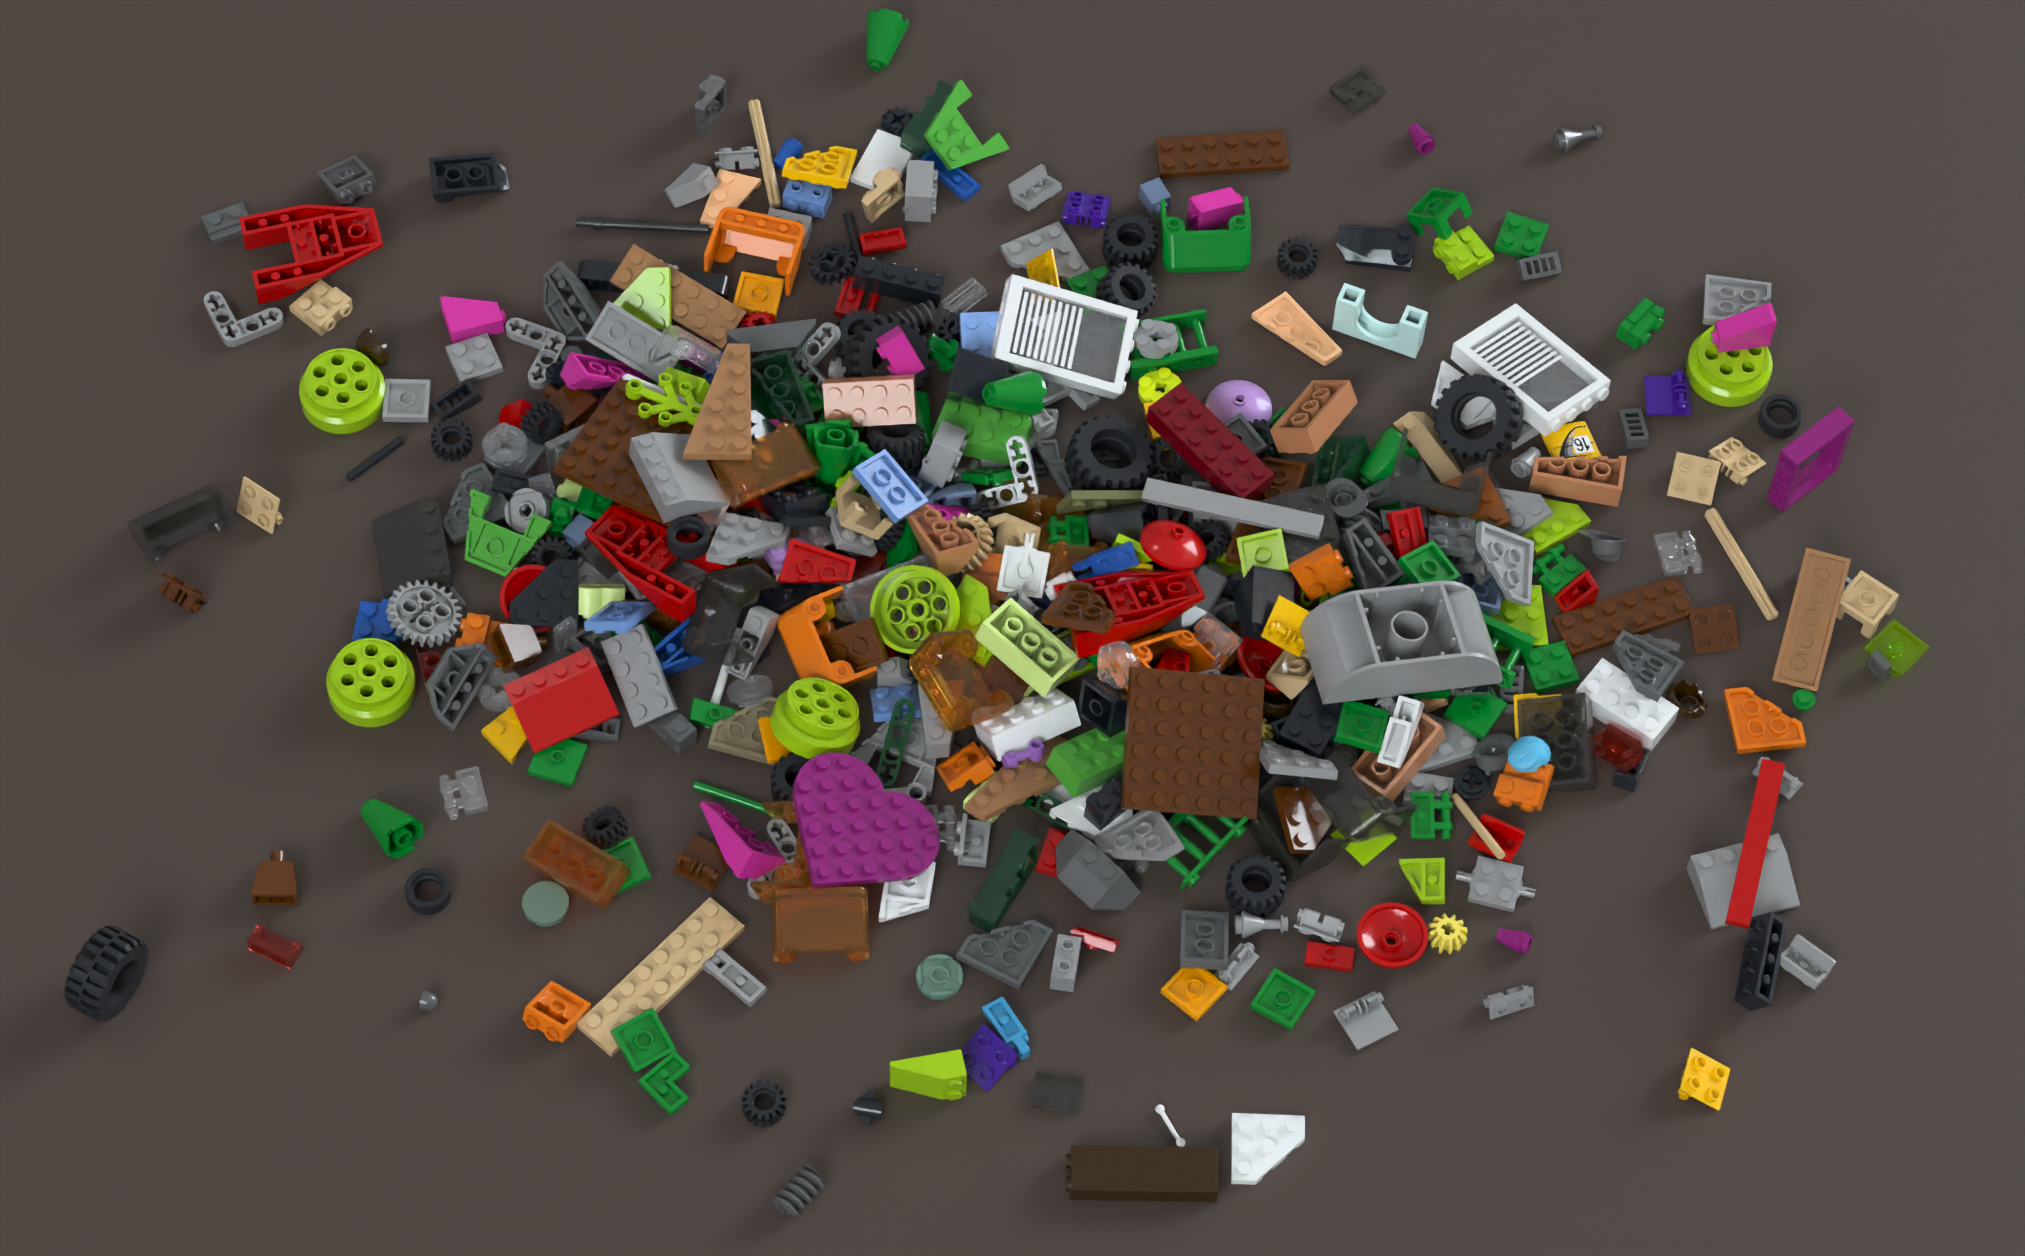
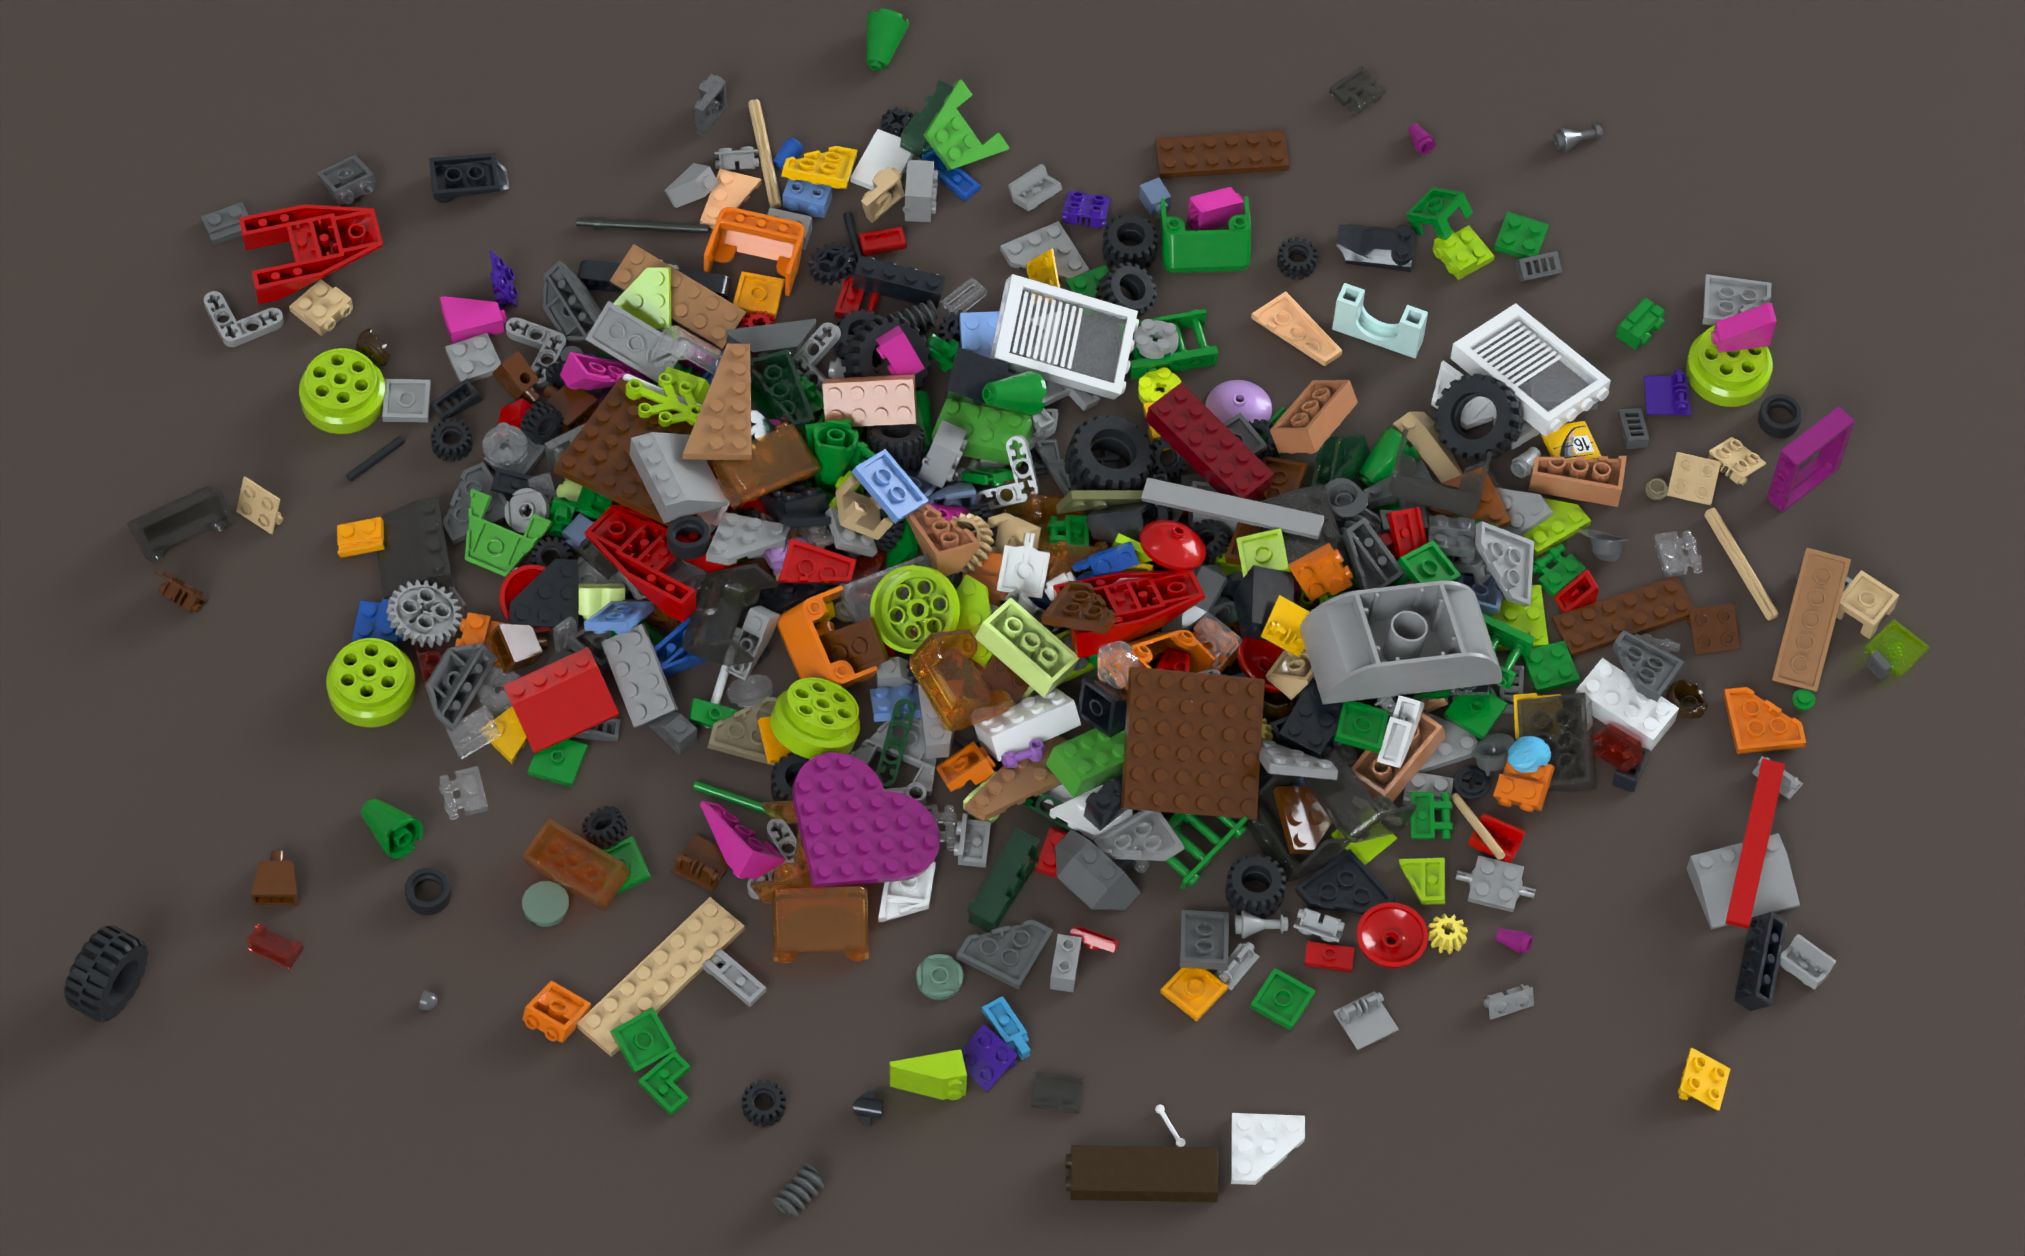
none -> light orange plate [337,517,384,558]
none -> clear plate [446,706,501,759]
none -> dark purple hinge [489,250,518,308]
none -> reddish brown torso [492,351,541,404]
none -> black plate [1295,849,1395,914]
none -> dark tan plate [1645,478,1668,500]

